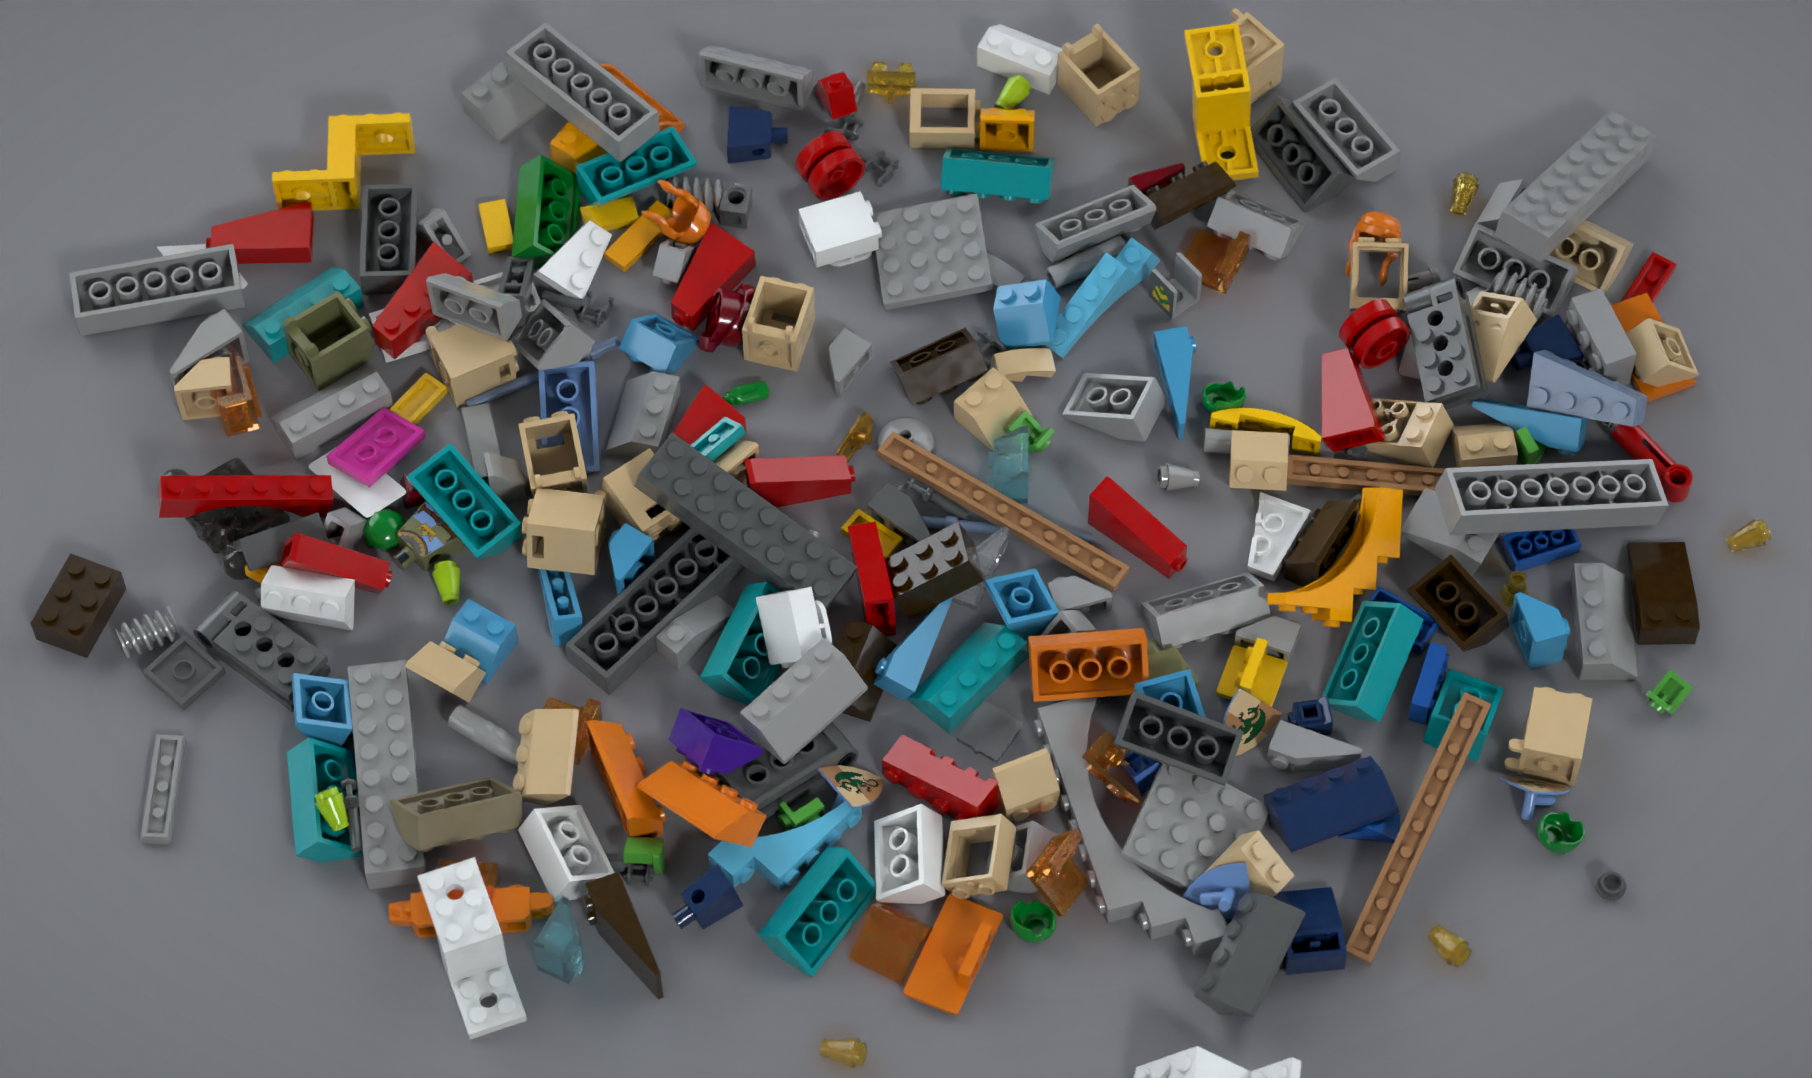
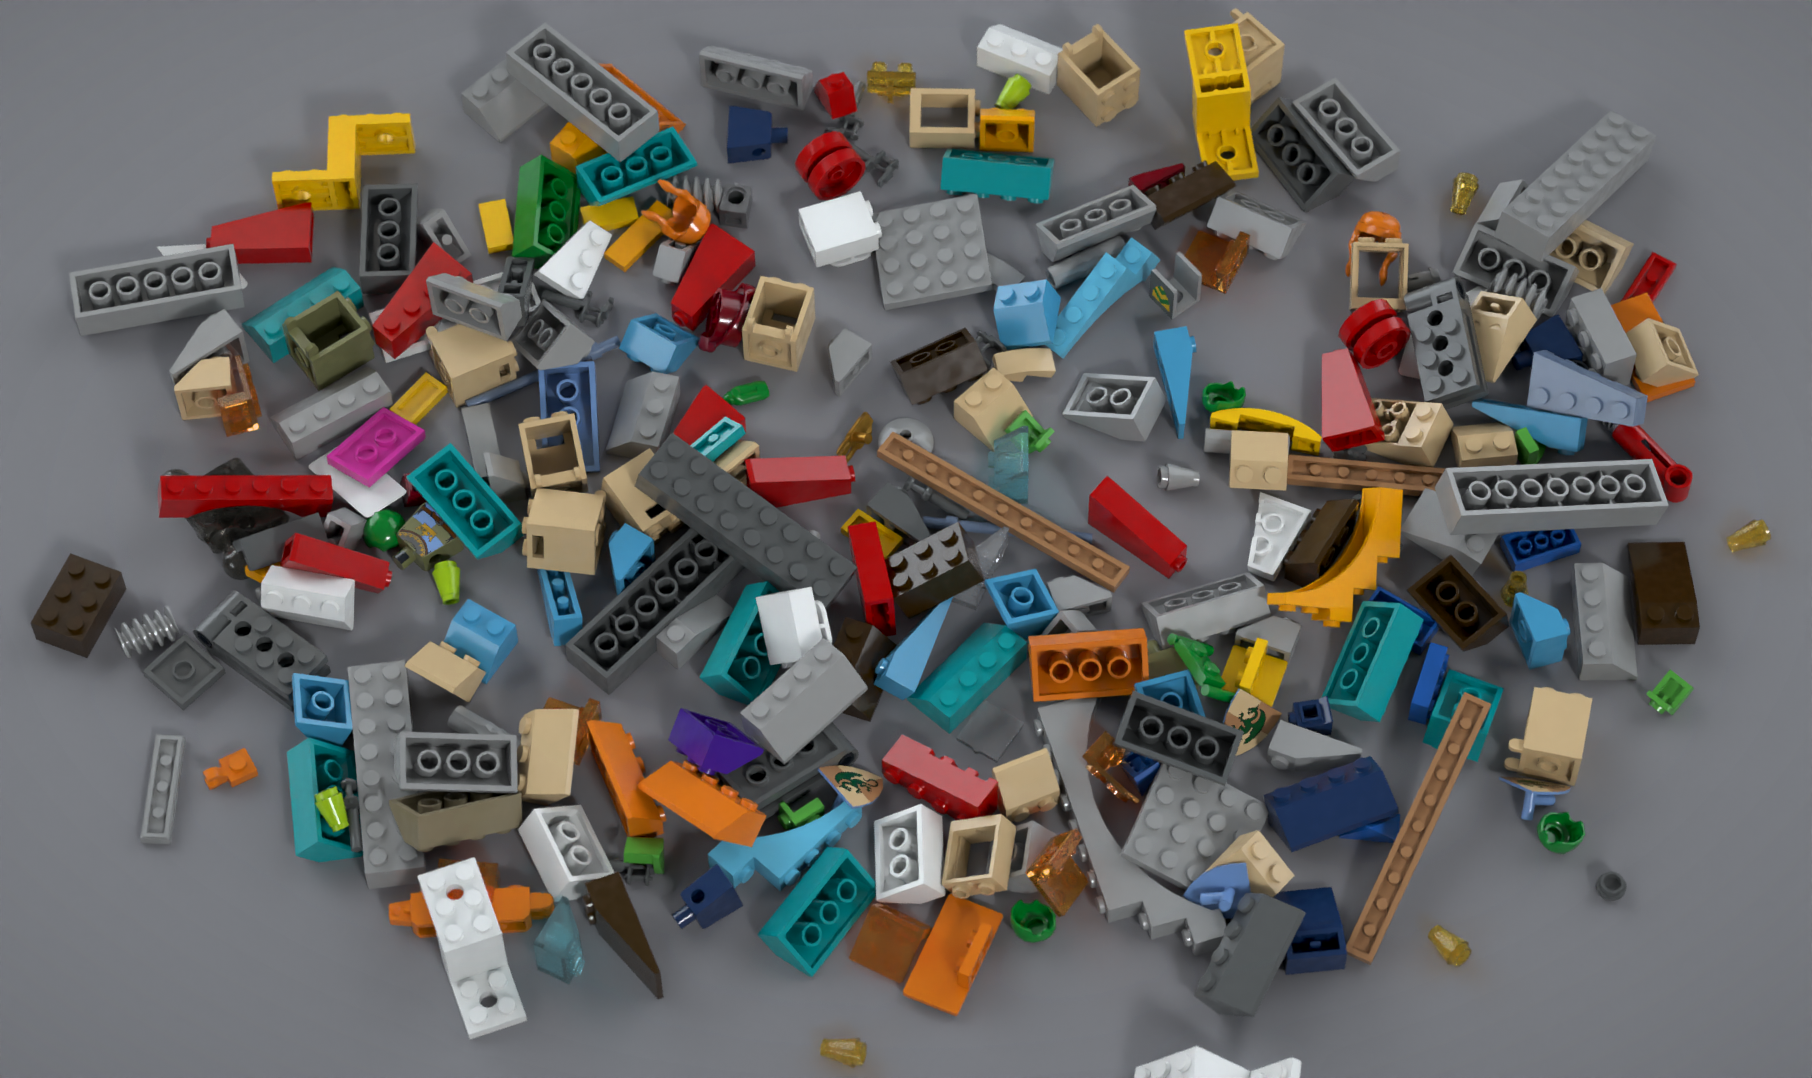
none -> orange plate [203,748,258,790]
none -> light grey slope [394,732,518,793]
none -> green plate [1167,633,1235,703]

